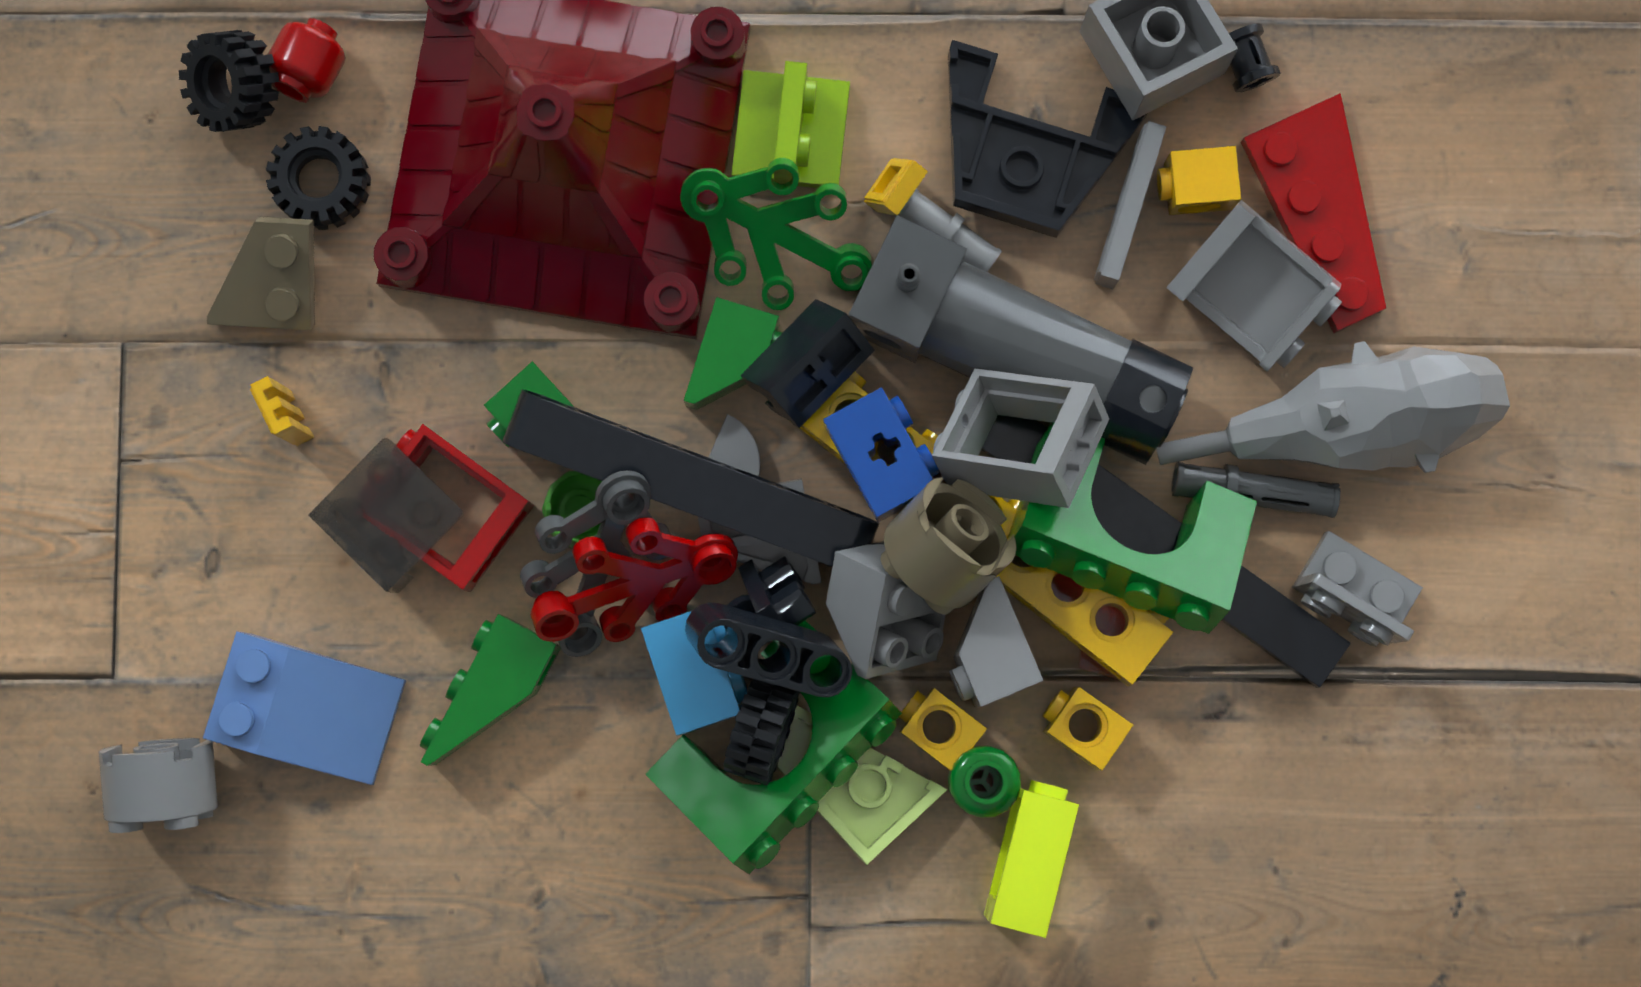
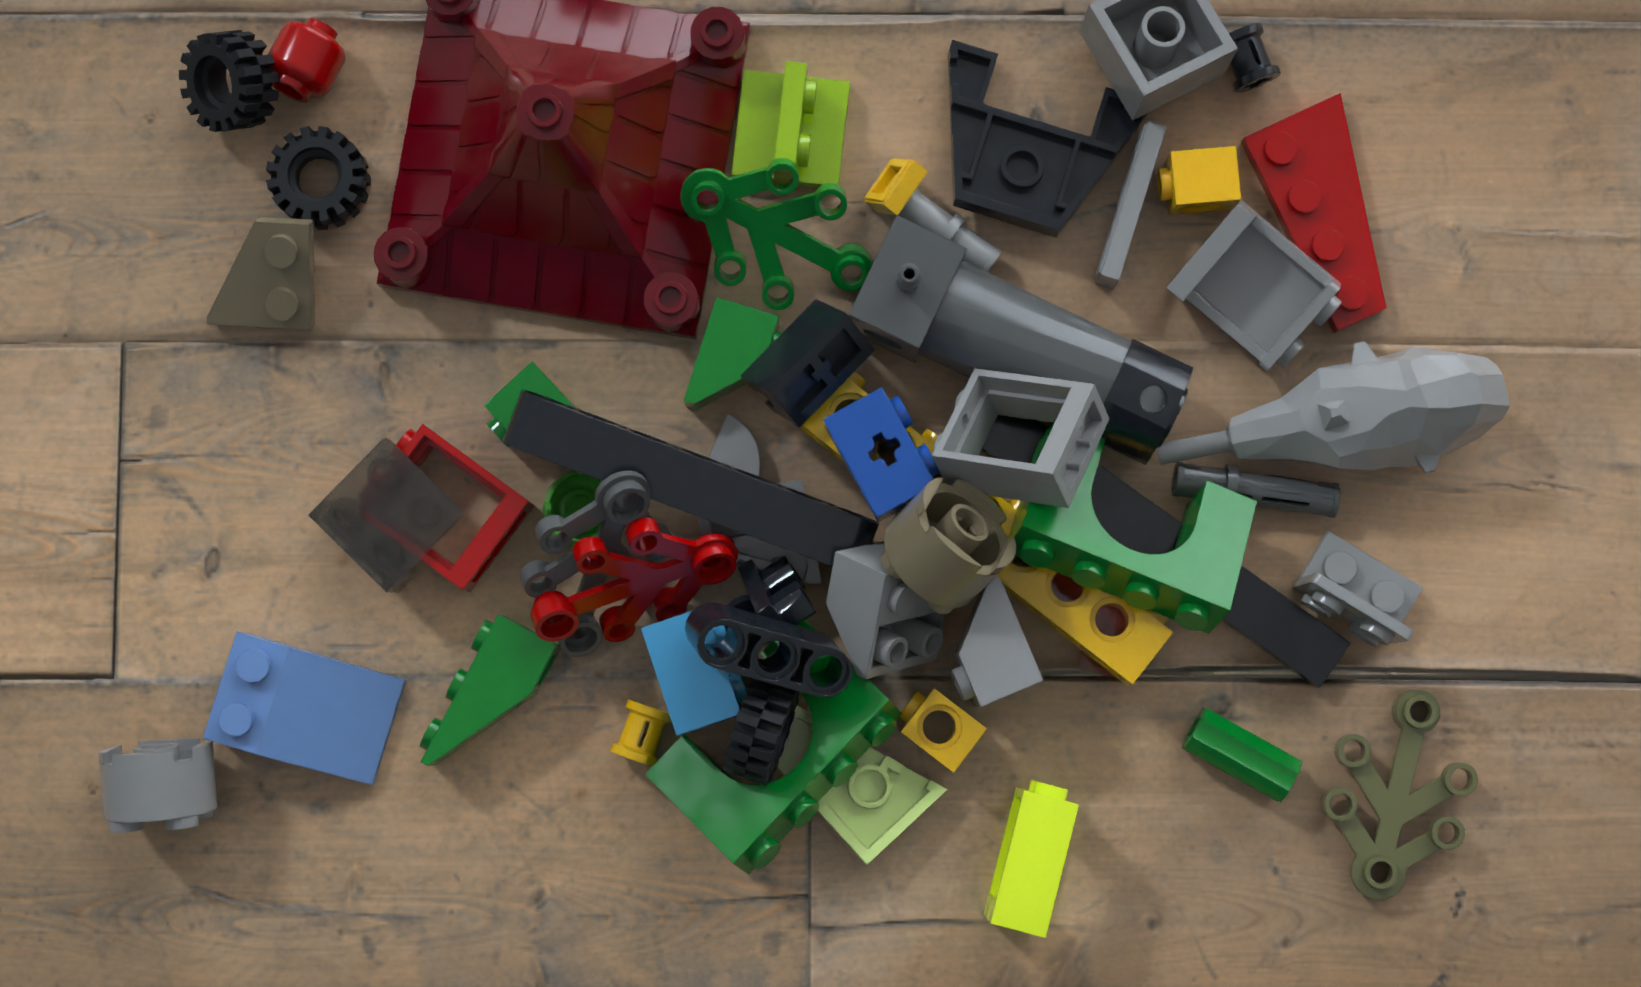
yellow tile [250,376,314,446] -> none
green head [948,745,1021,818] -> none
yellow brick [1042,687,1133,771] -> none
none -> yellow bush [610,699,672,766]
none -> green axle [1181,708,1303,802]
none -> olive plant [1321,690,1478,900]

